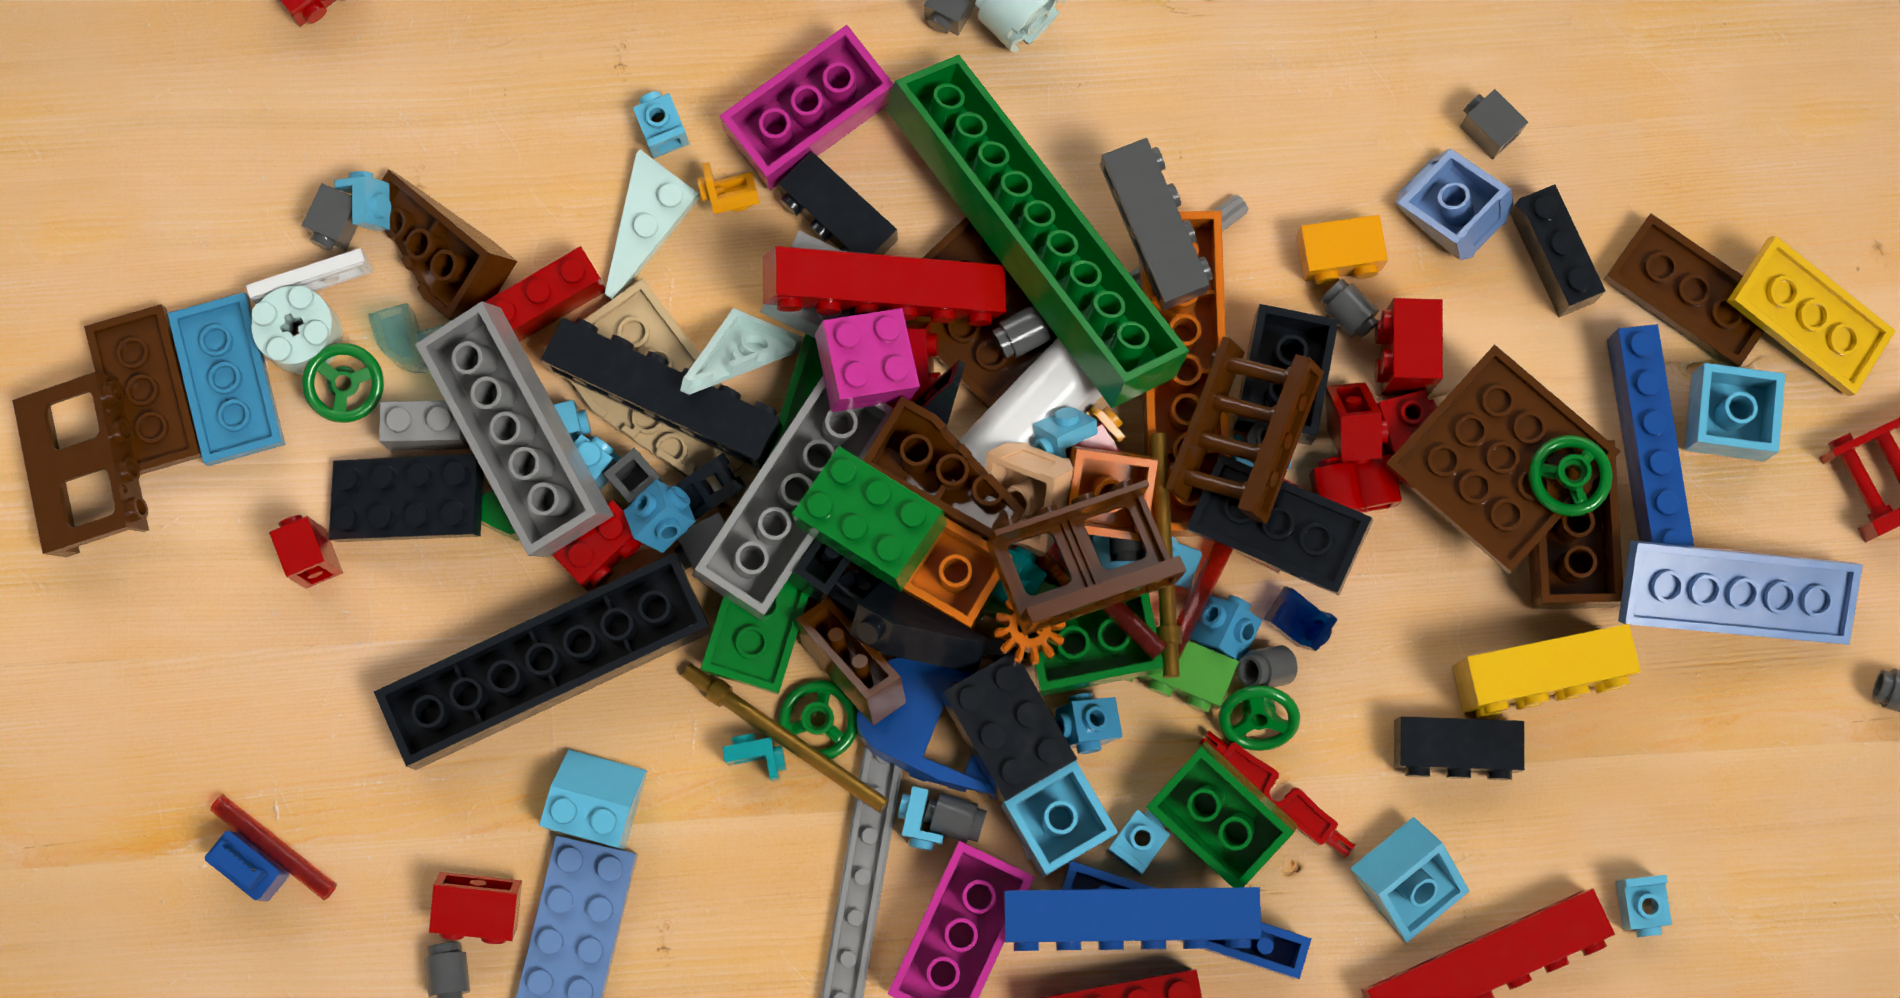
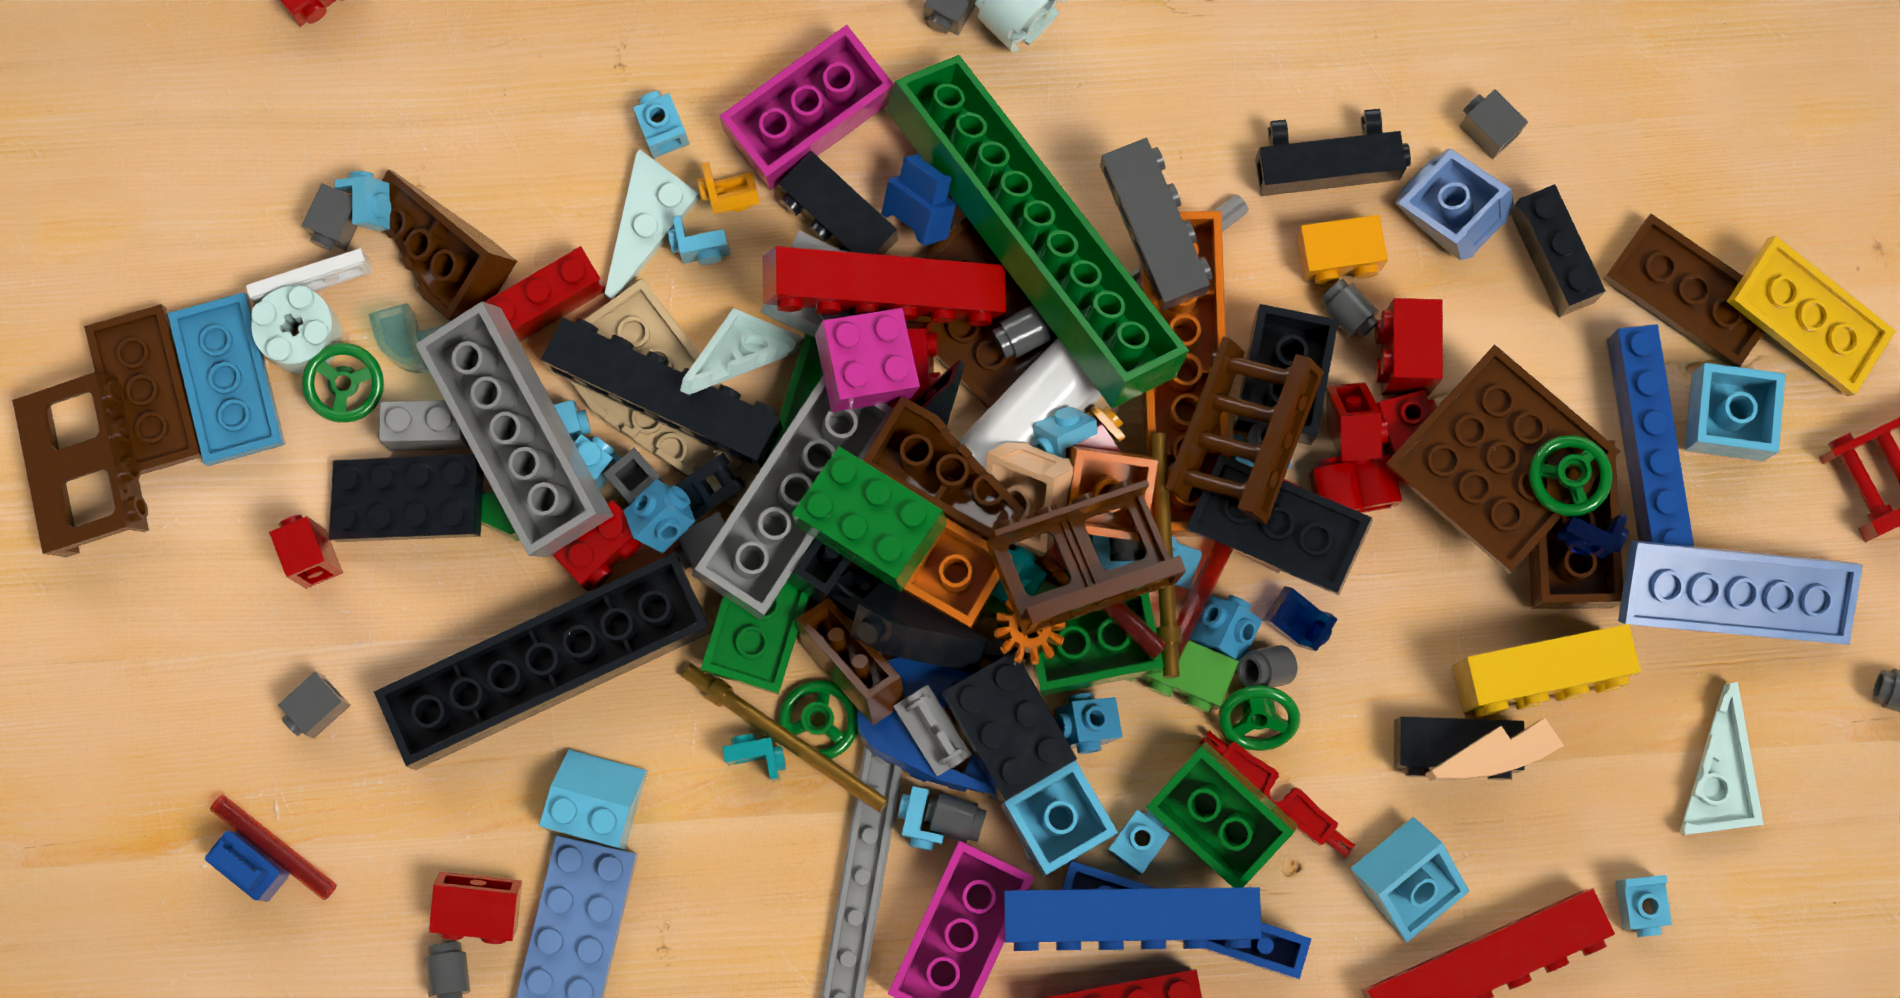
none -> dark grey brick [278,672,351,738]
none -> medium azure bracket [668,215,730,265]
none -> blue piece [881,154,956,245]
none -> light grey hinge [893,685,972,777]
none -> black brick [1255,108,1411,196]
none -> light nougat slope [1425,718,1564,781]
none -> clear blue bracket [1558,513,1629,559]
none -> light aqua wing [1680,682,1764,836]

